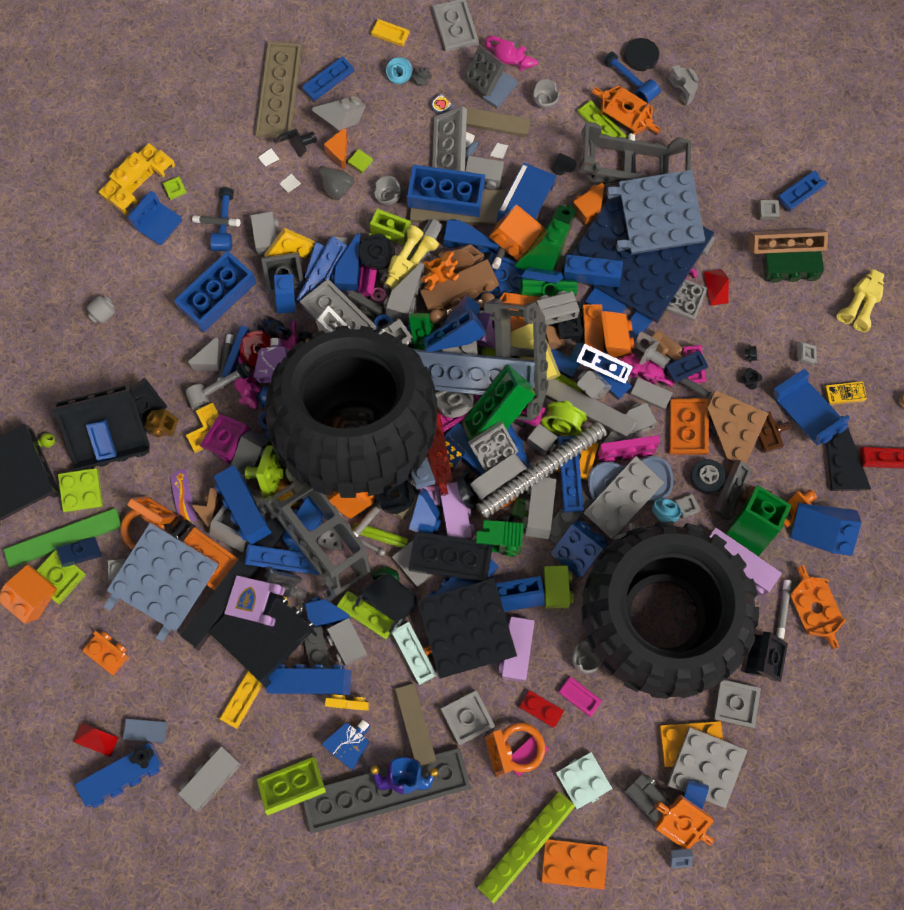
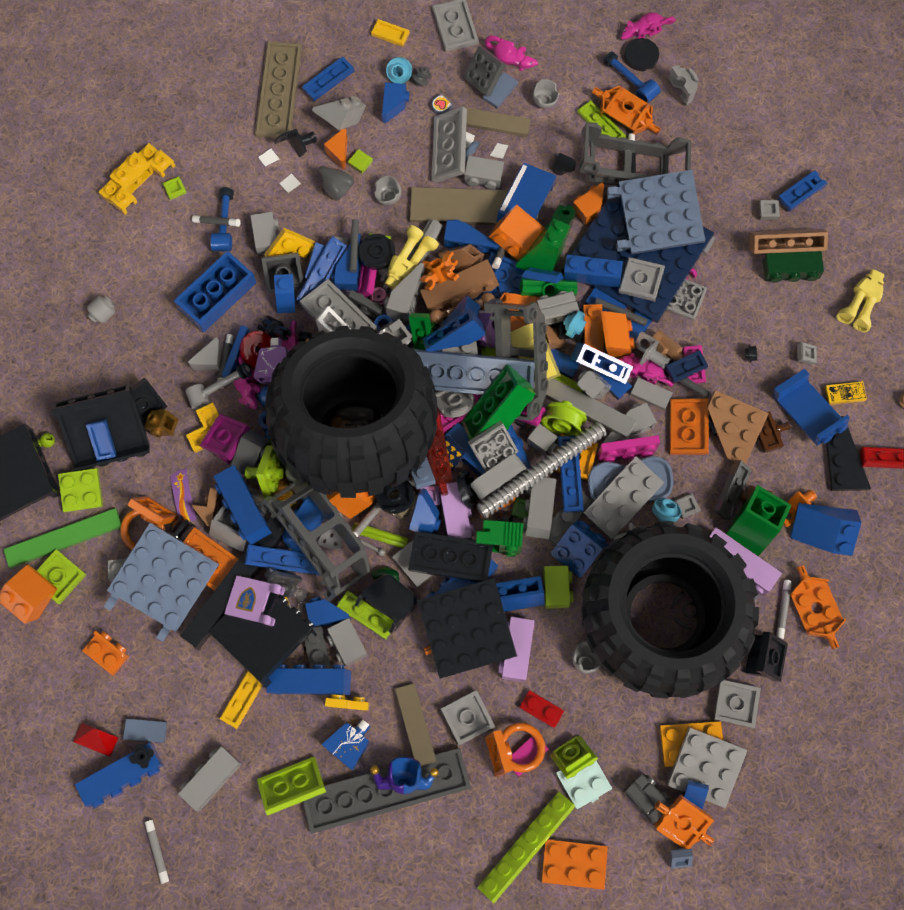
dark blue plate [56,537,101,568] -> none
blue bracket [128,191,182,245] -> none
lime brick [370,209,411,246] -> none
light aqua plate [393,622,437,685] -> none
blue brick [407,165,485,217] -> none
dark pink tile [558,676,602,717] -> none
black wheel [690,459,726,494] -> none
red slope [703,269,729,306] -> none
black plate [740,368,762,390] -> none
none -> light grey bar [145,820,169,884]
none -> dark grey bar [349,219,359,273]
none -> blue slope [382,83,410,123]
none -> lime piece [550,735,598,779]
none -> medium azure plate [563,311,586,338]
none -> dark grey bar [594,298,648,326]
none -> light grey tile [619,257,665,301]
none -> dark pink animal [621,12,676,40]

